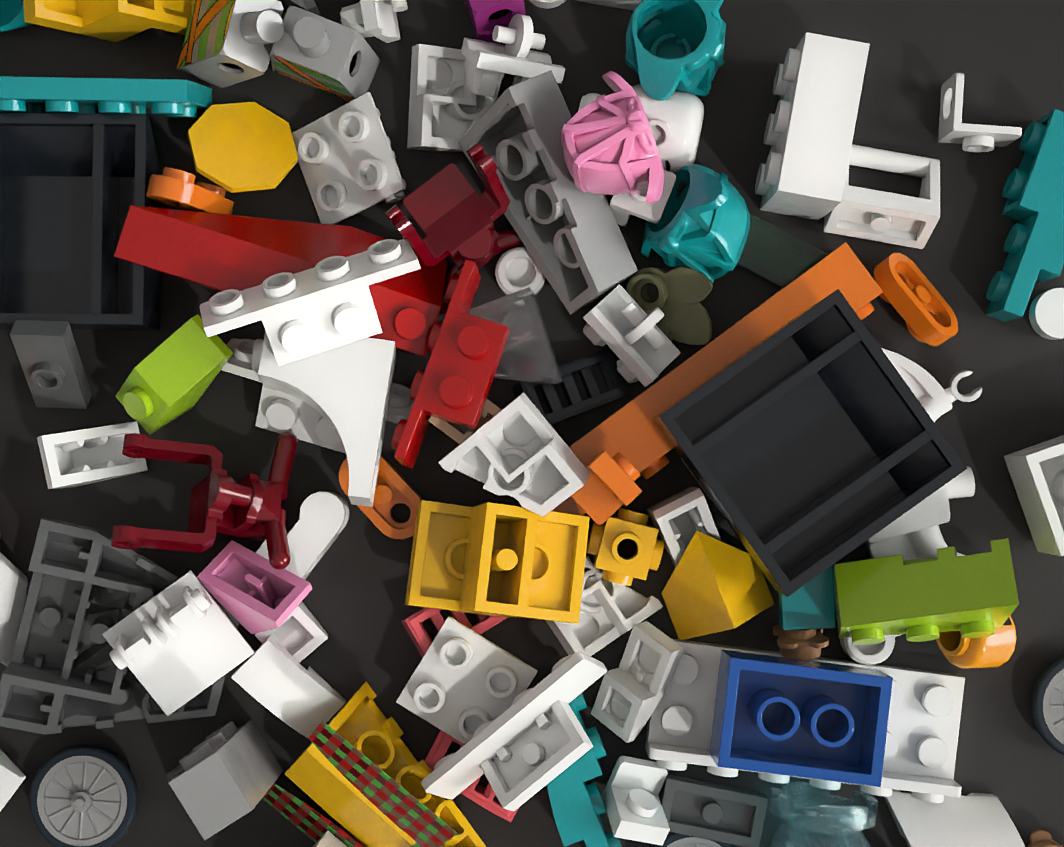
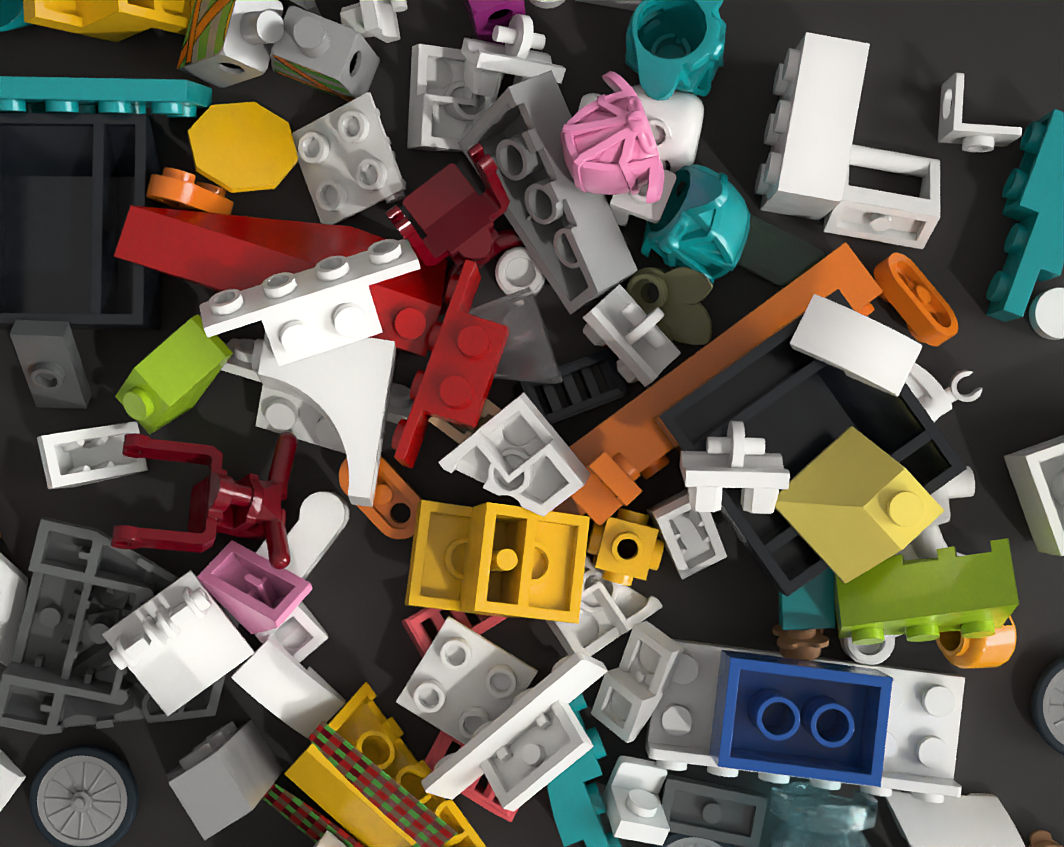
yellow slope [661,530,774,640] -> none
none -> white hips [680,421,790,514]
none -> light yellow slope [775,426,944,584]
none -> white slope [789,294,922,397]

